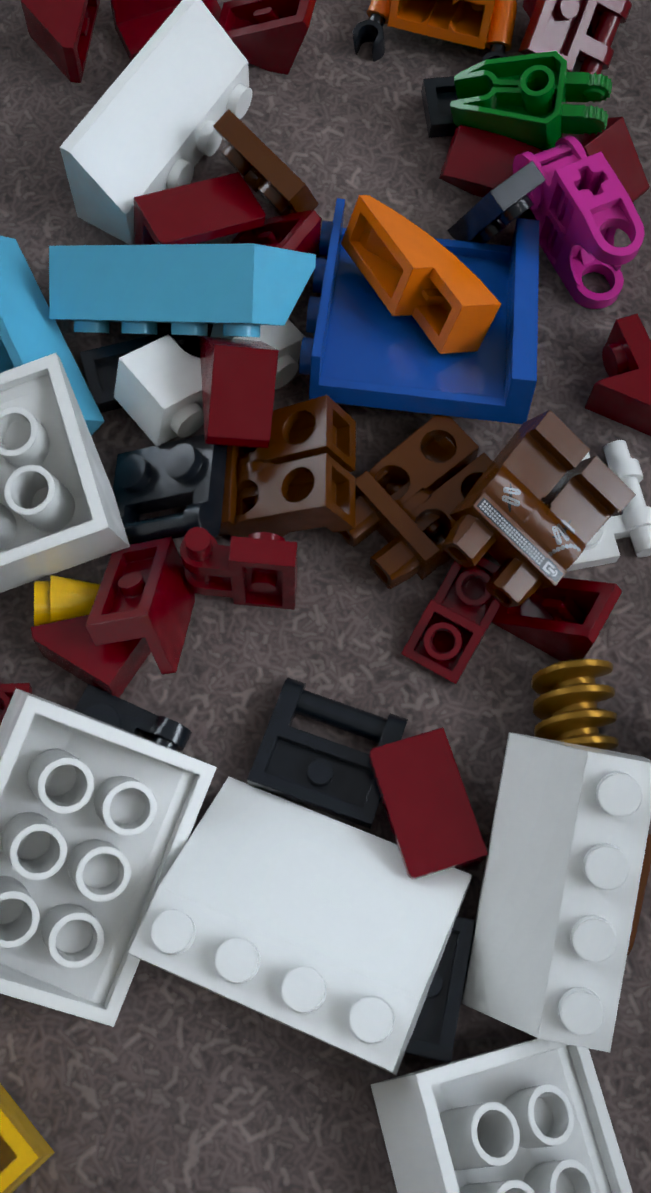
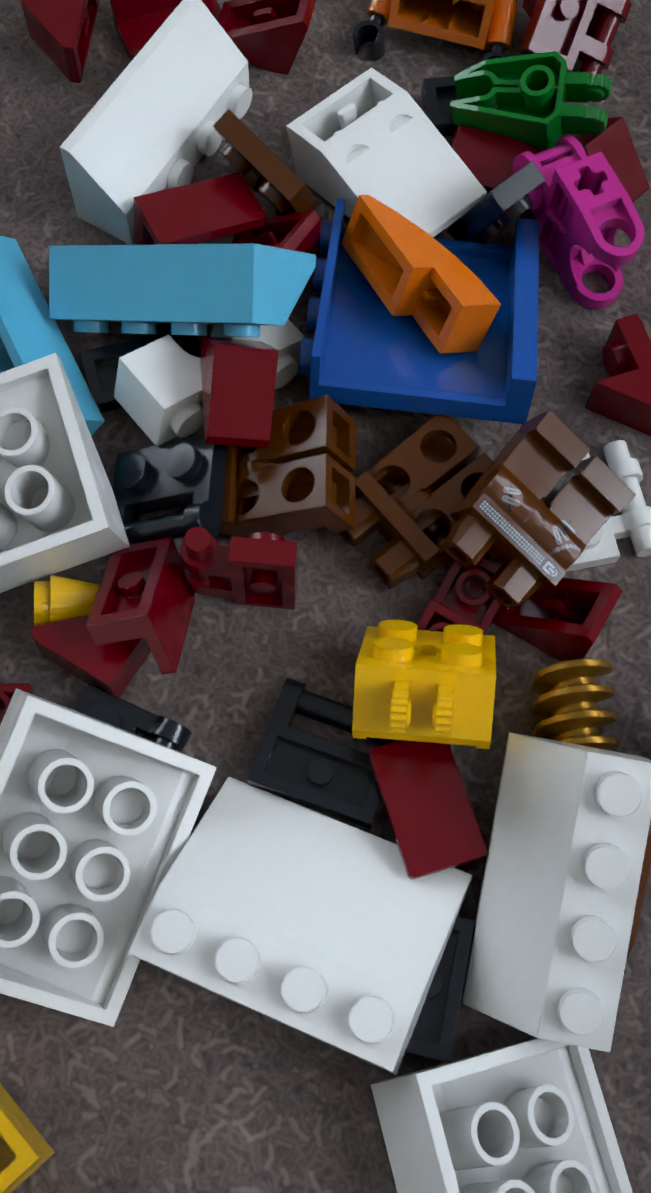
none -> white slope [286,67,487,237]
none -> yellow hinge [352,620,496,750]

